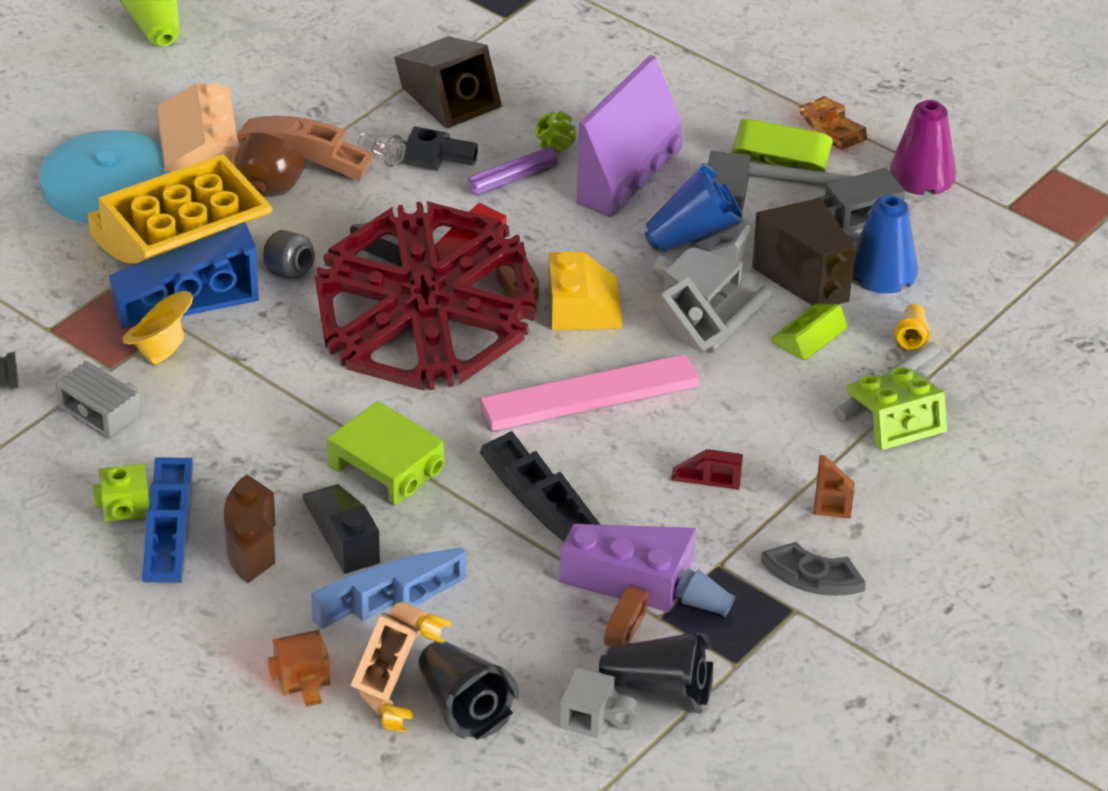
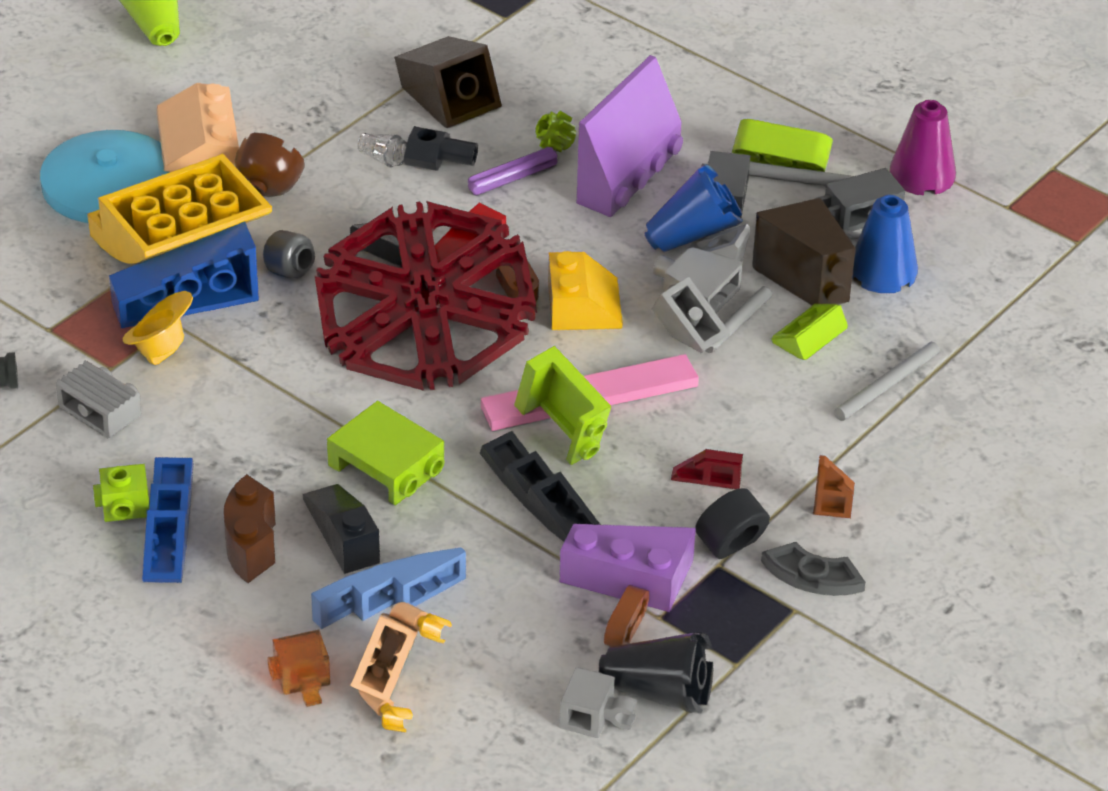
nougat slope [237,116,374,181] -> none
black cone [418,641,519,740] -> none
sand blue cone [674,568,735,617] -> none
clear orange slope [799,96,867,150] -> none
lime bracket [846,367,947,450] -> none
yellow cone [894,304,930,350] -> none
none -> lime panel [514,346,612,465]
none -> black tyre [695,488,770,559]

